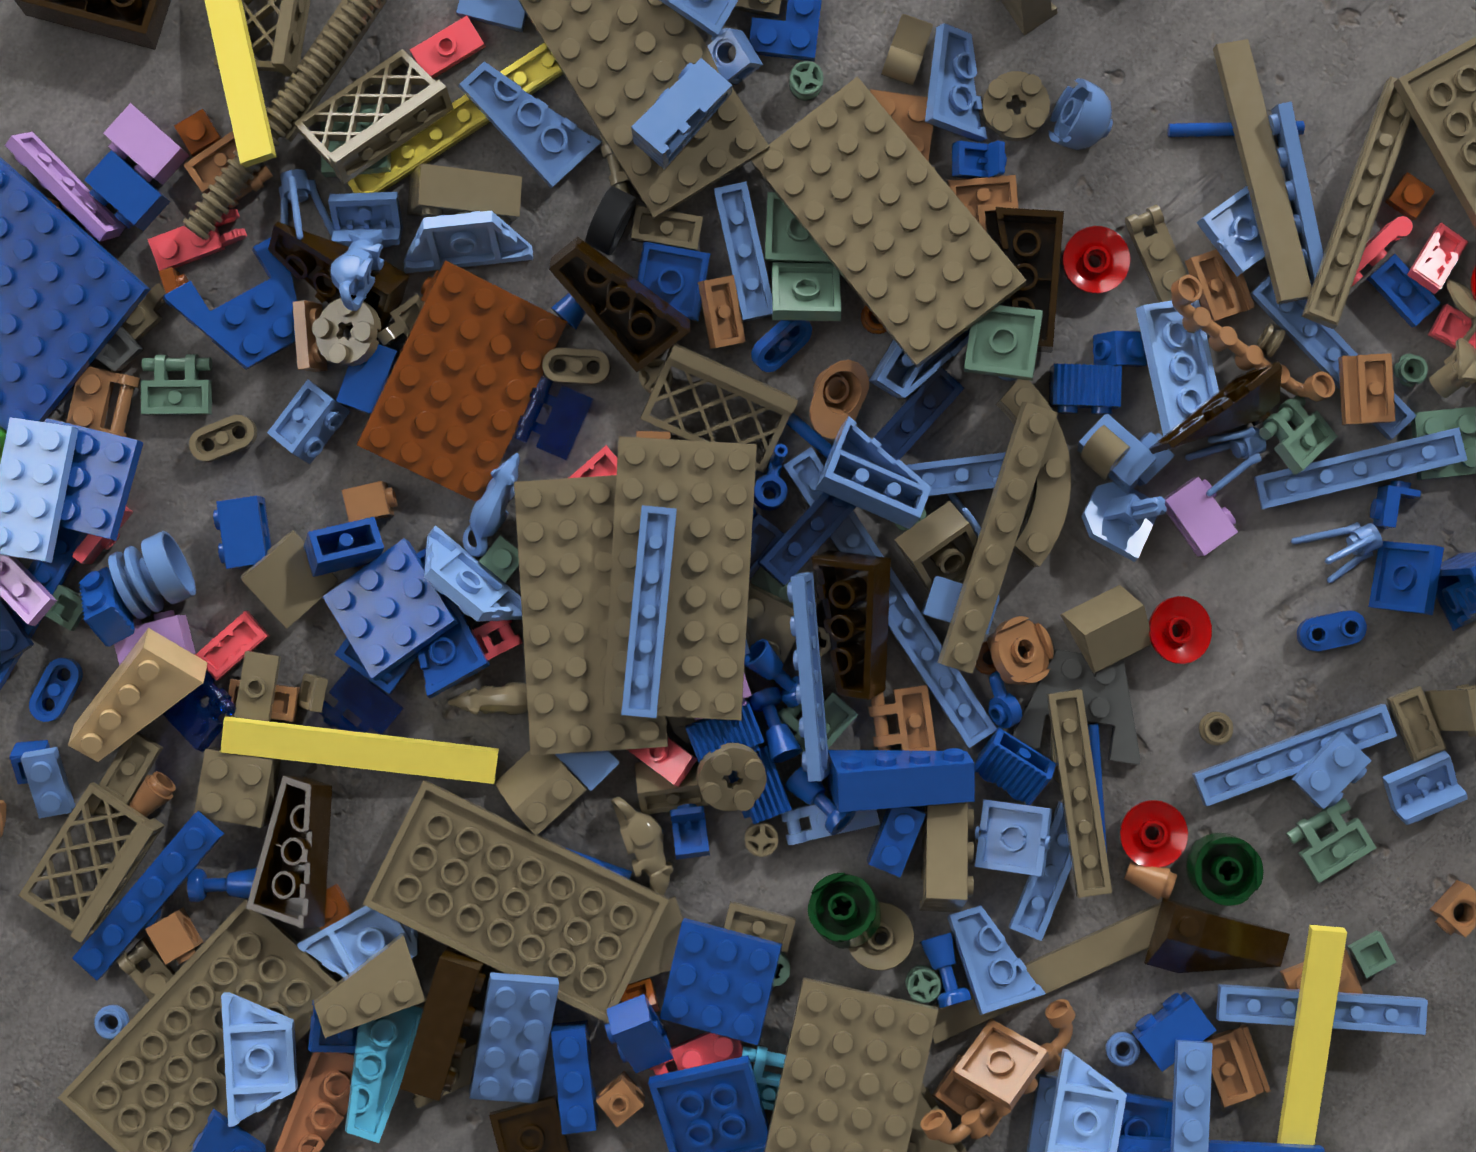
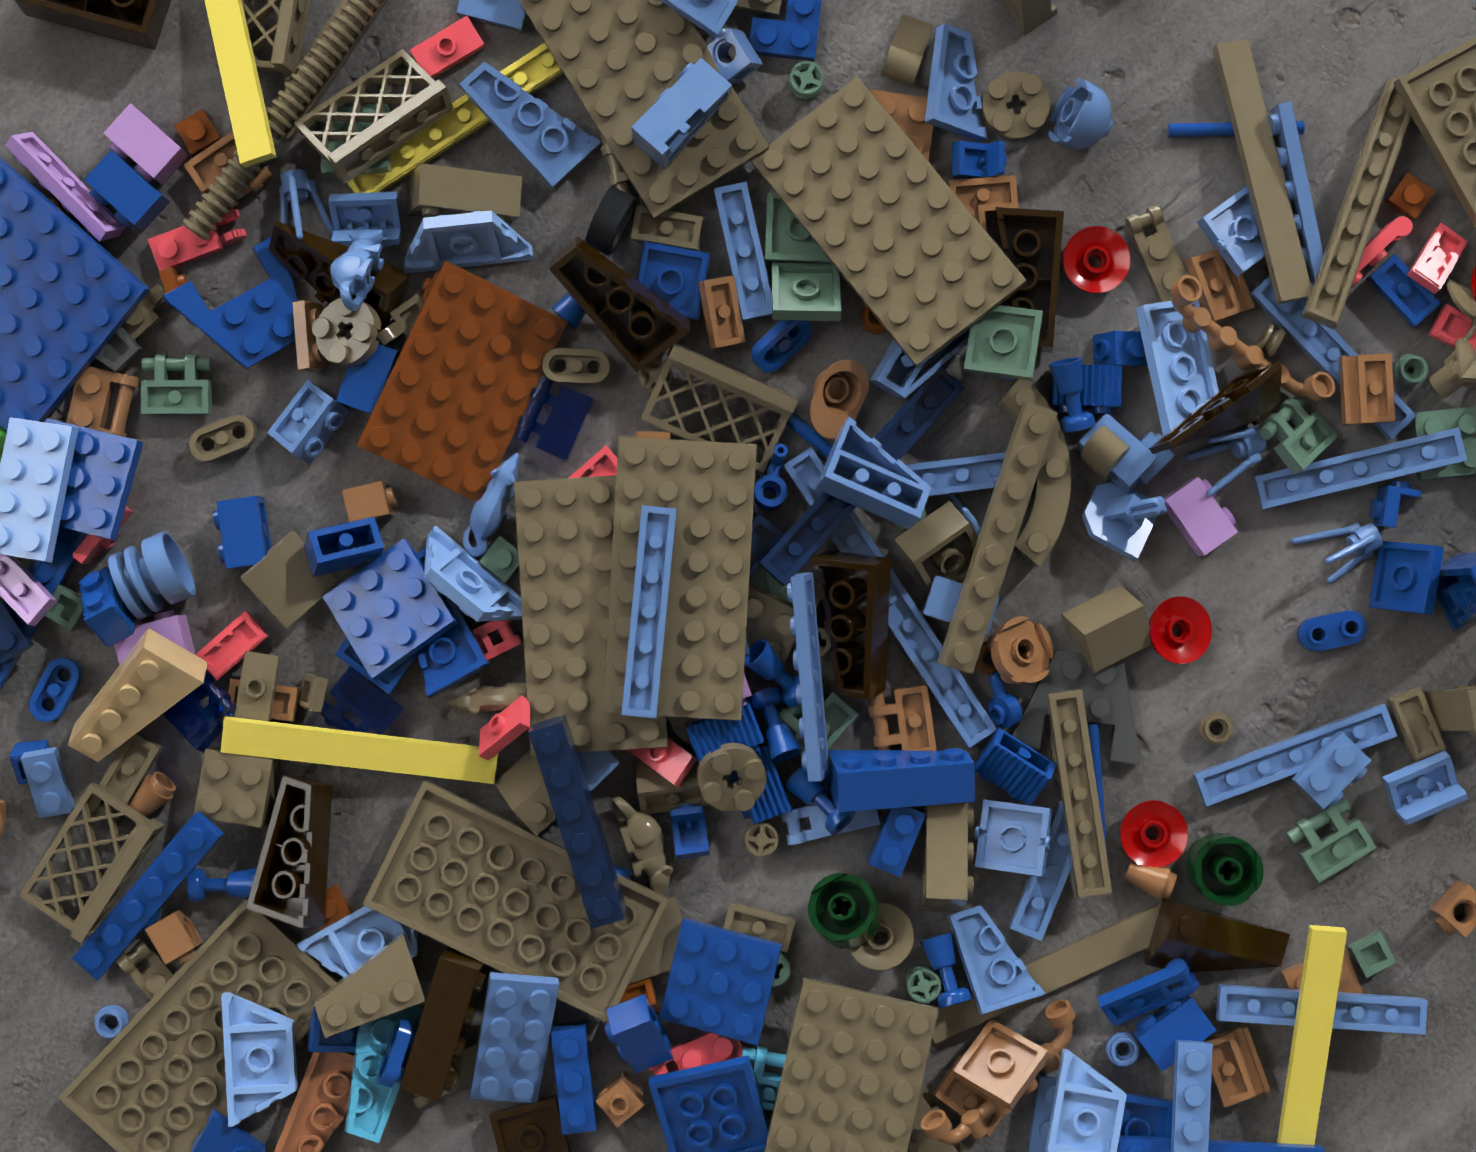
none -> blue plate [377,1017,417,1088]
none -> coral plate [479,696,531,760]
none -> dark blue brick [528,715,627,929]
none -> blue piece [1048,357,1095,432]
none -> blue plate [1098,958,1199,1026]

